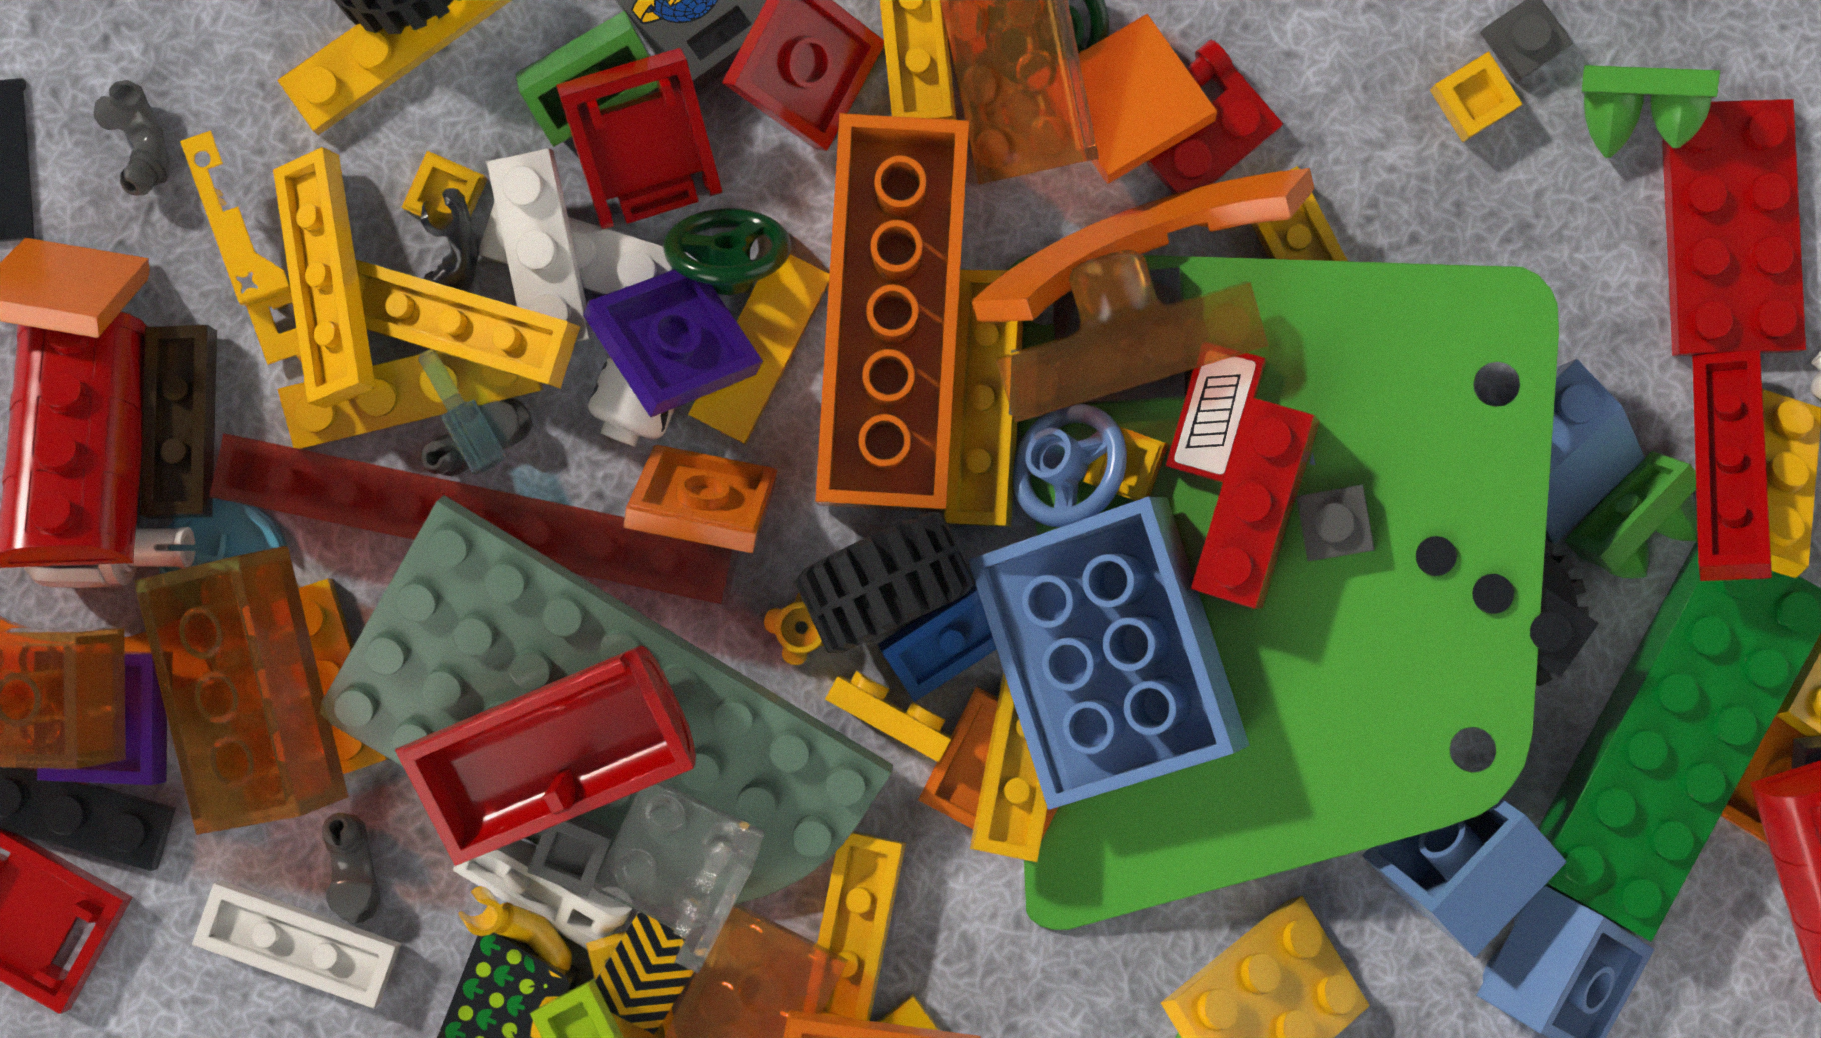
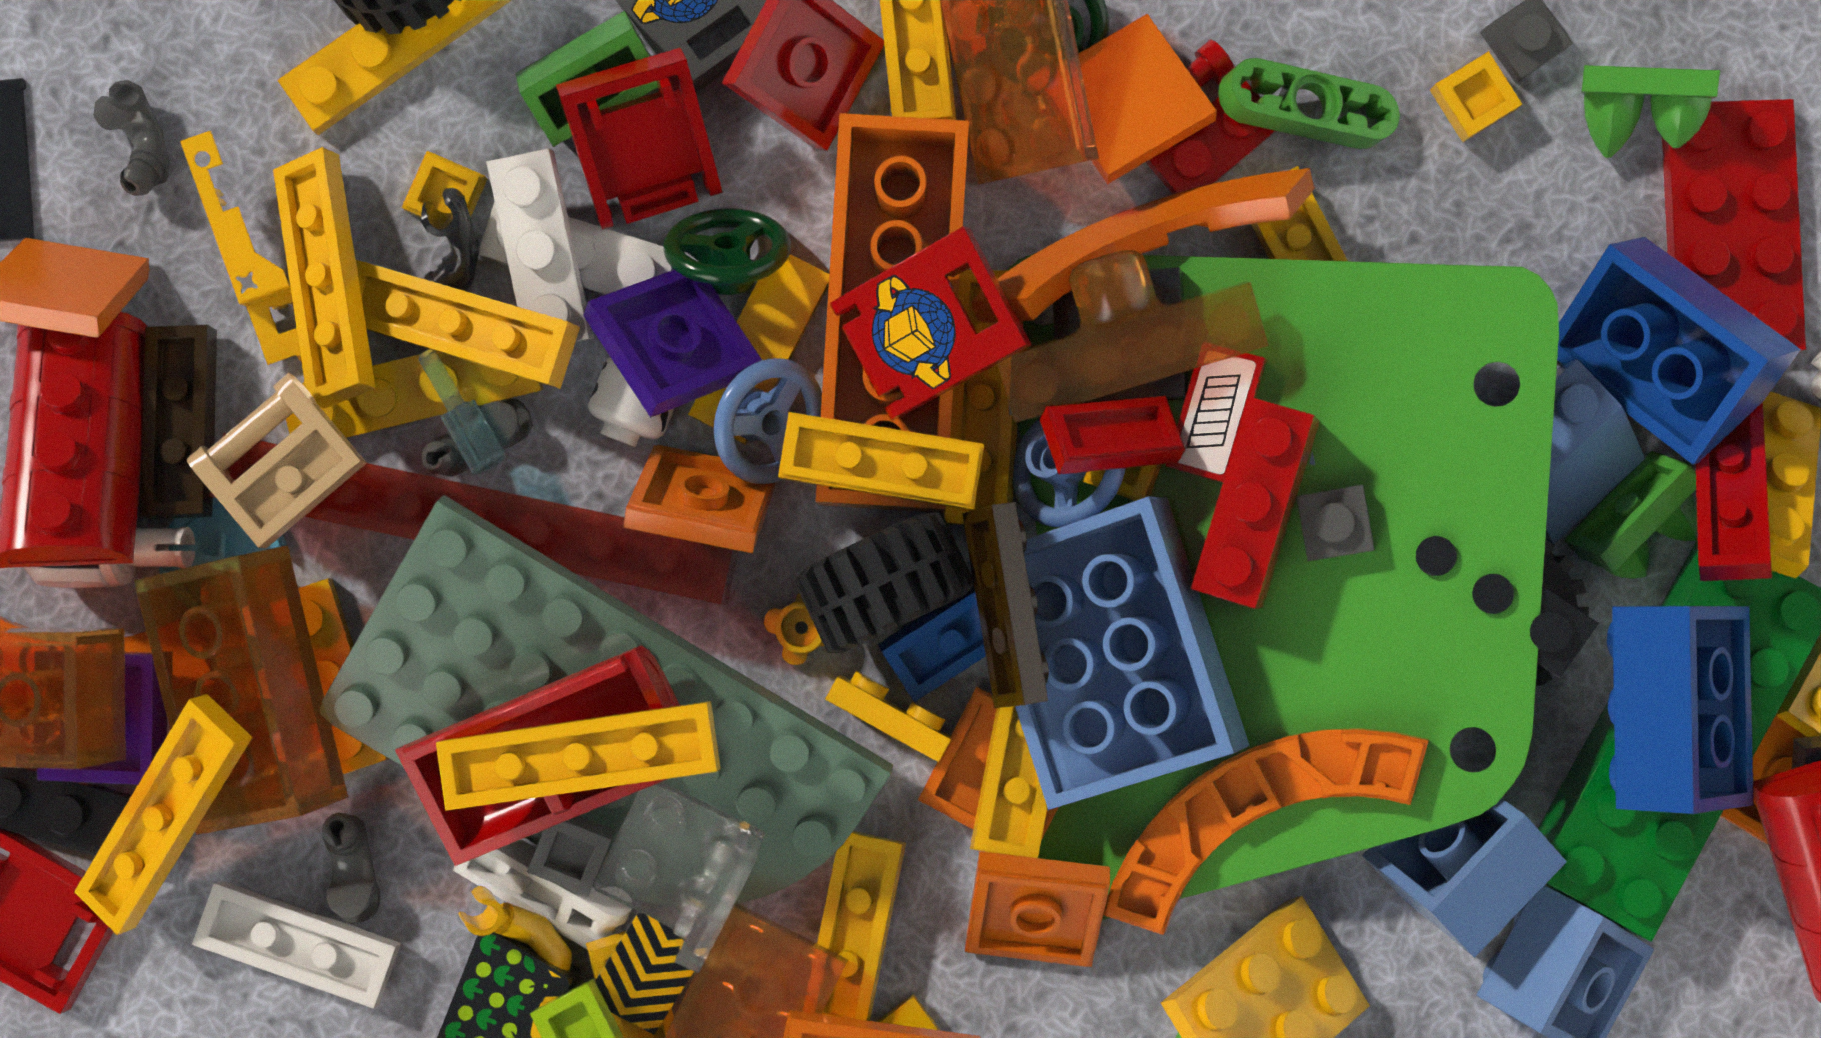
none -> yellow plate [74,694,253,935]
none -> tan plate [187,373,367,549]
none -> yellow plate [436,701,721,811]
none -> medium blue piece [714,358,822,484]
none -> yellow tile [778,412,984,510]
none -> red container [830,226,1032,421]
none -> dark brown plate [962,502,1049,708]
none -> orange tile [965,851,1110,967]
none -> red tile [1040,396,1186,475]
none -> orange tile [1103,728,1429,935]
none -> bright green beam [1218,58,1400,149]
none -> blue slope [1557,237,1801,465]
none -> blue slope [1607,606,1754,814]

